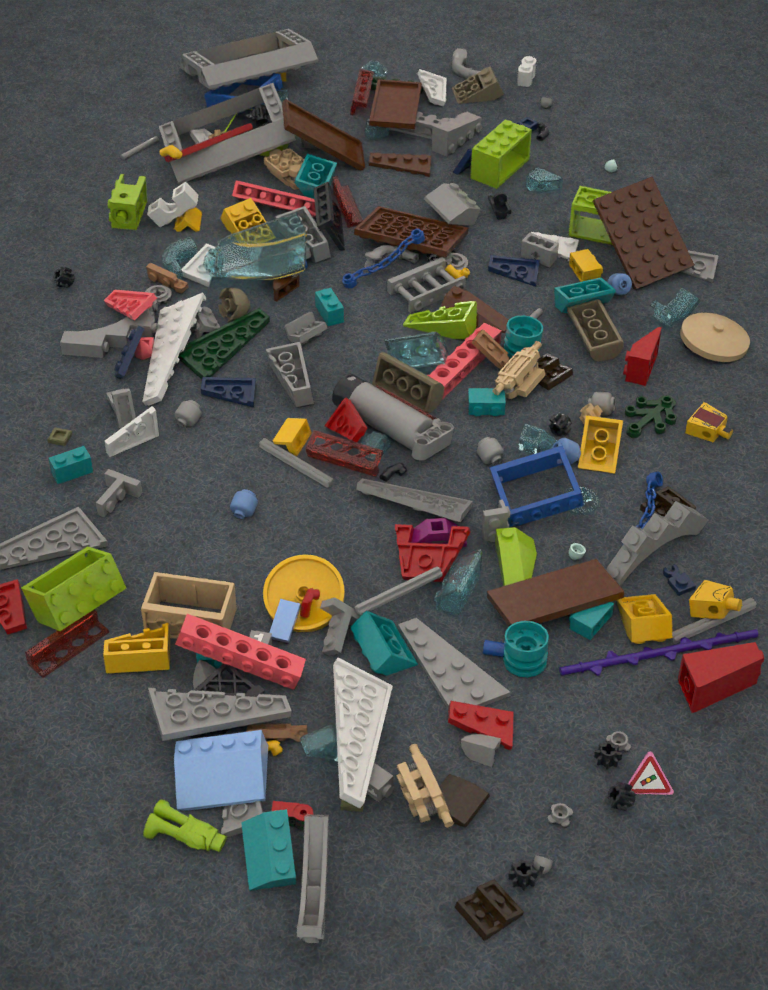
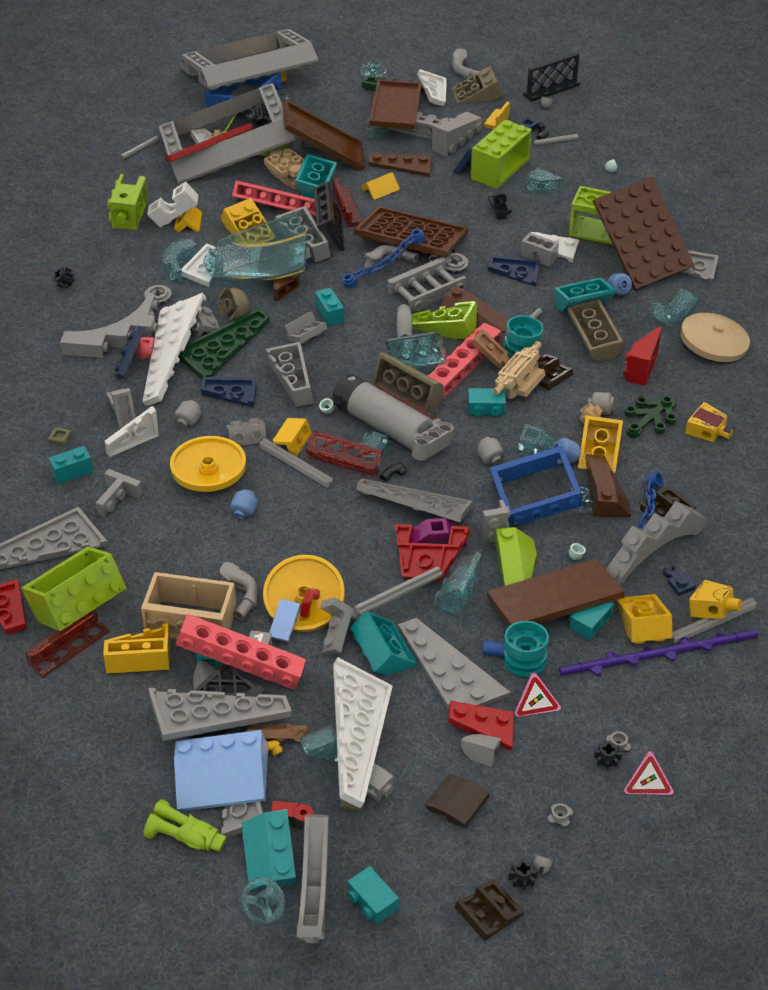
coral wing [103,290,157,321] -> none
medium nougat hinge [146,263,188,293] -> none
yellow arm [159,145,182,159] -> none
red wing [324,398,368,443] -> none
clear red fence [350,69,374,115] -> none
tan piece [396,744,454,827] -> none
light grey slope [424,183,481,226] -> none
yellow arm [445,264,470,279] -> none
white brick [517,56,536,87] -> none
black gear [549,413,572,435] -> none
yellow brick [569,249,603,282] -> none
black gear [608,782,636,811] -> none
red slope [678,642,764,713] -> none
none -> yellow dish [170,436,246,492]
none -> light grey piece [219,562,258,621]
none -> light grey bracket [226,418,267,446]
none -> clear light blue piece [240,877,285,925]
none -> light aqua hinge [319,398,335,414]
none -> teal brick [347,866,399,925]
none -> yellow panel [361,172,400,200]
none -> light grey piece [396,304,414,346]
none -> yellow panel [484,102,510,130]
none -> piece [515,673,561,717]
none -> black fence [523,52,580,102]
none -> light grey bar [533,134,578,146]
none -> reddish brown wedge [585,454,631,517]

